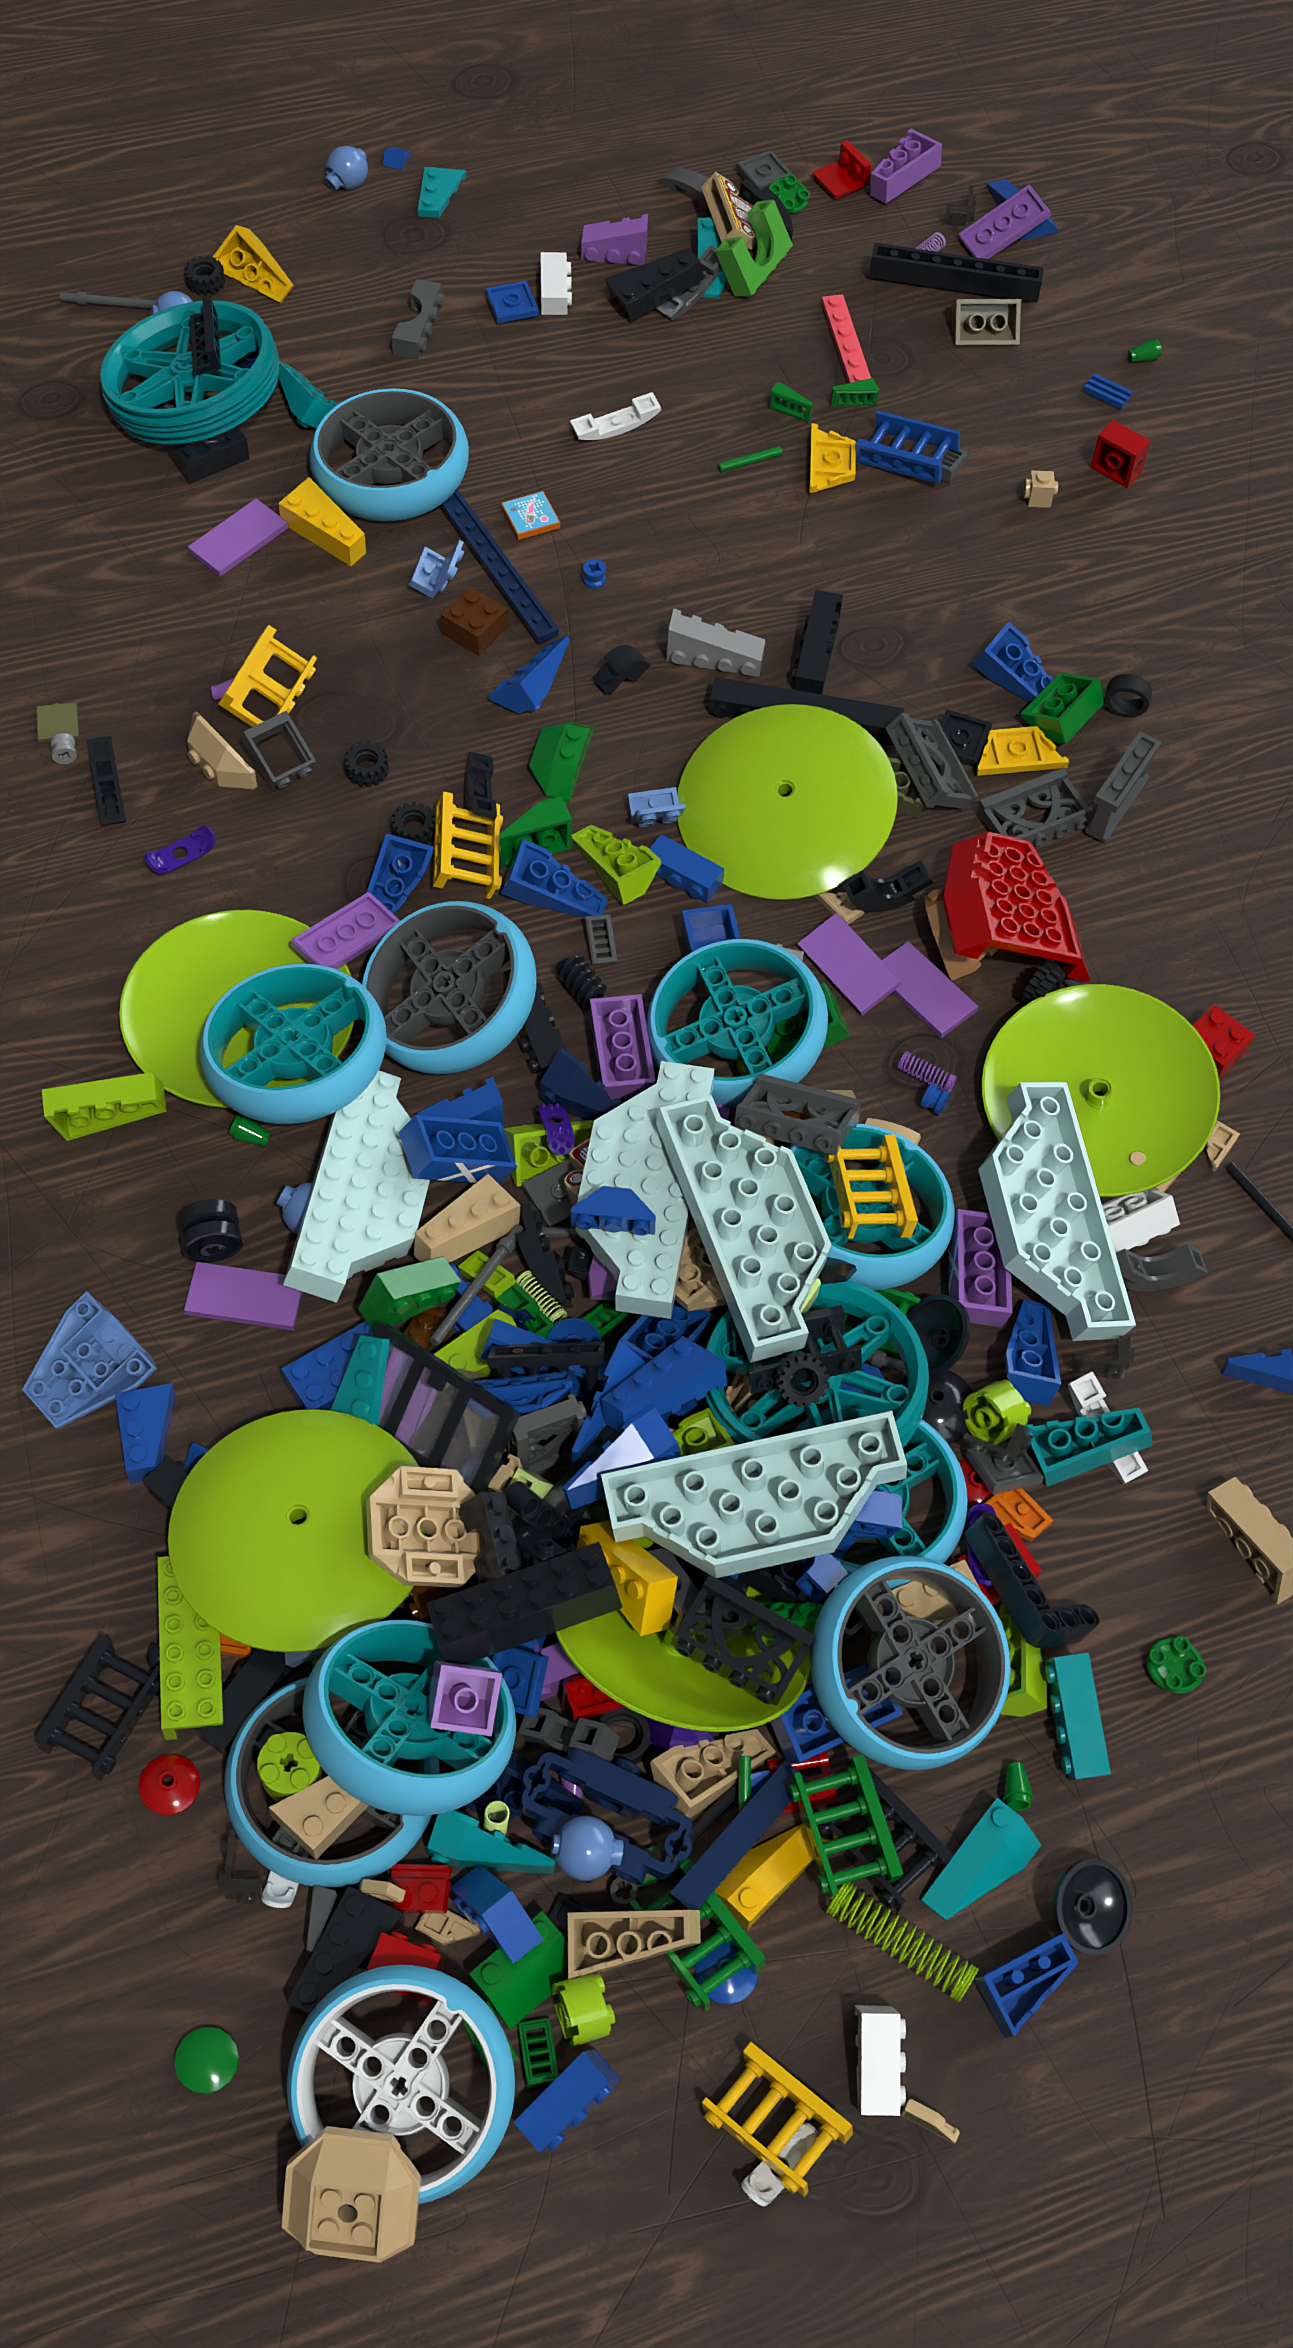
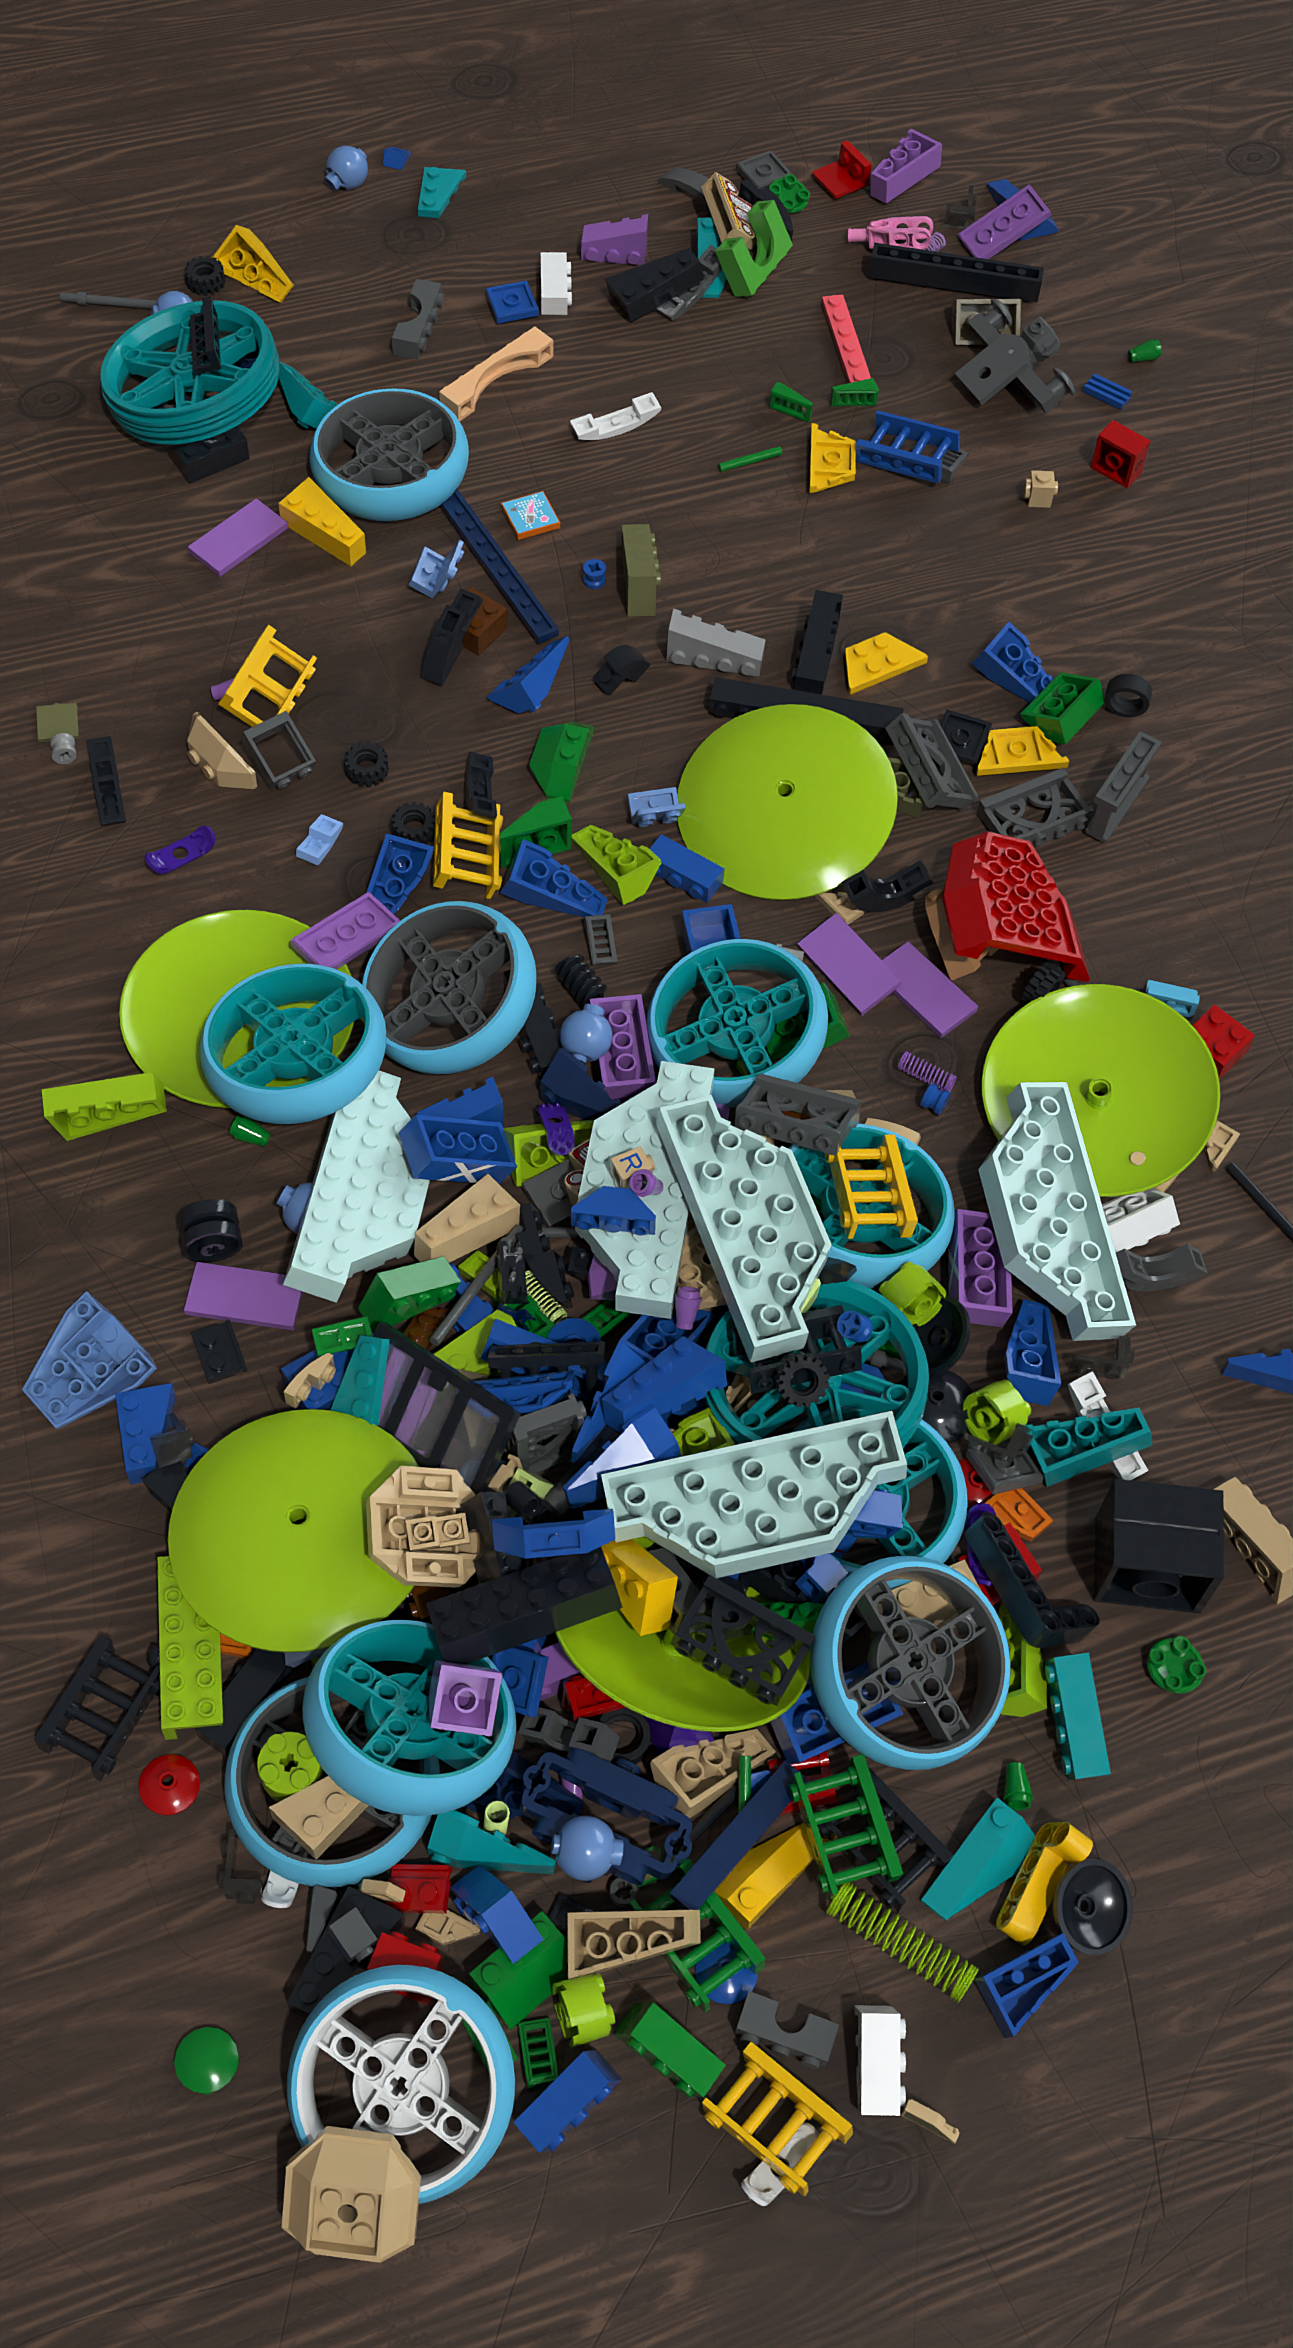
none -> clear smoke bracket [150,1413,195,1468]
none -> black plate [191,1320,247,1384]
none -> tan slope [284,1353,336,1408]
none -> light blue slope [296,814,343,866]
none -> green hinge [312,1316,372,1358]
none -> dark grey brick [328,1907,377,1964]
none -> tan slope [405,1513,470,1551]
none -> black slope [421,588,483,686]
none -> light nougat arch [439,327,553,422]
none -> blue slope [492,1509,616,1559]
none -> black hinge [496,1241,528,1304]
none -> medium blue brick [560,1004,613,1064]
none -> tan brick [611,1146,655,1189]
none -> green wedge [613,2002,726,2098]
none -> olive wedge [621,524,661,617]
none -> medium lavender cone [629,1169,663,1197]
none -> medium lavender cone [675,1286,702,1330]
none -> dark grey arch [735,1991,839,2069]
none -> blue wheel [837,1310,873,1343]
none -> yellow wing [844,632,928,695]
none -> bright pink piece [848,216,934,249]
none -> lime brick [879,1262,946,1327]
none -> dark grey piece [955,299,1075,414]
none -> yellow beam [996,1822,1093,1946]
none -> black piece [1094,1479,1224,1614]
none -> medium azure panel [1145,980,1200,1018]

